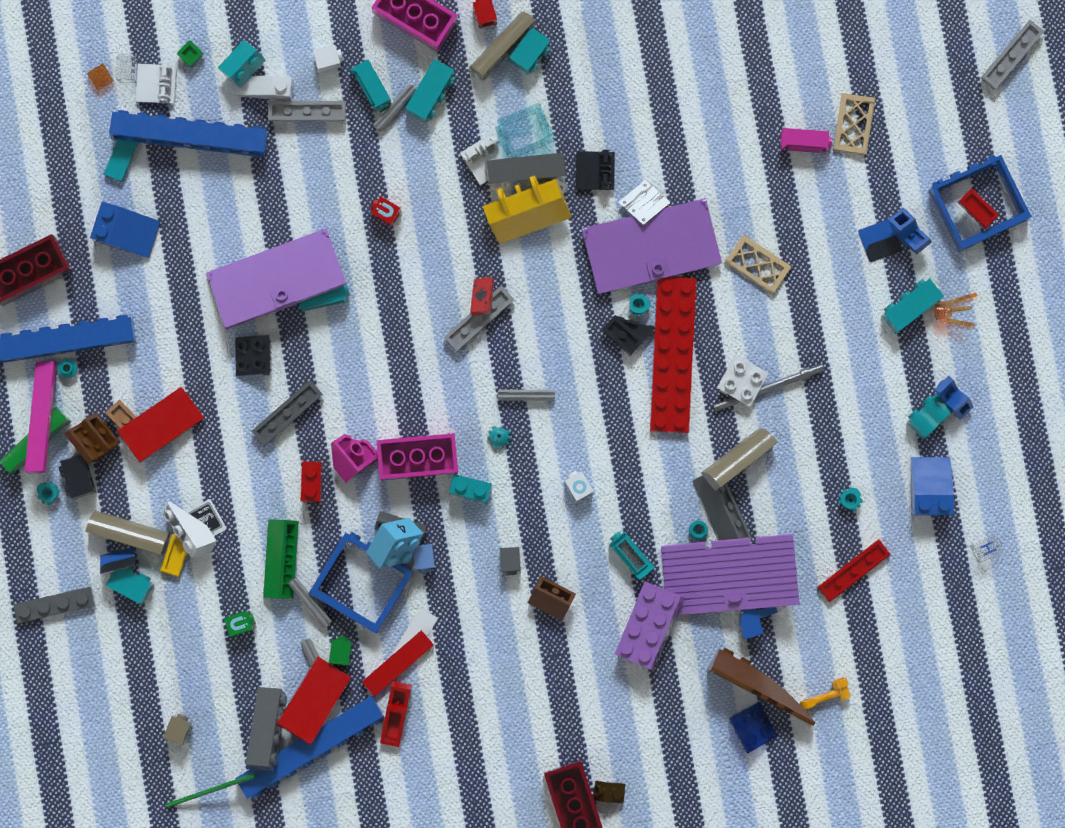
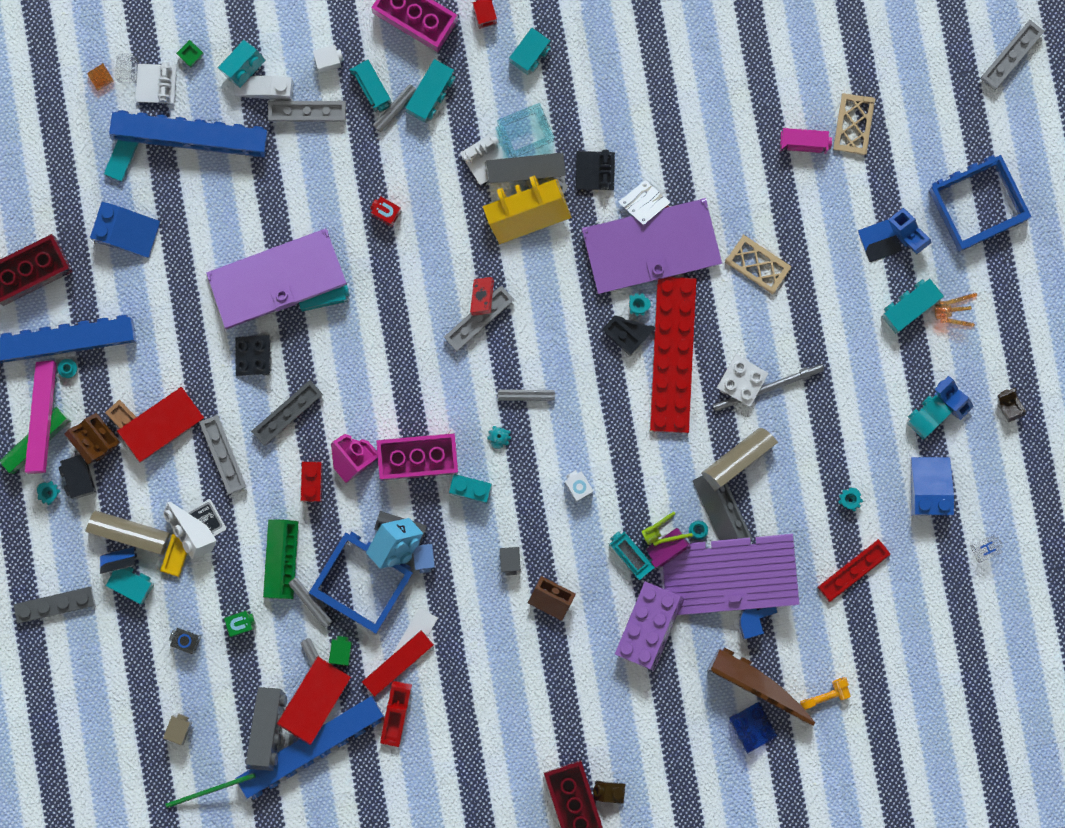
dark tan brick [469,11,535,81] -> none
red tile [957,188,999,230] -> none
none -> clear smoke brick [169,627,201,654]
none -> light grey plate [199,415,247,495]
none -> lime plant [642,512,693,546]
none -> magenta panel [646,528,691,569]
none -> dark brown bracket [997,388,1026,423]

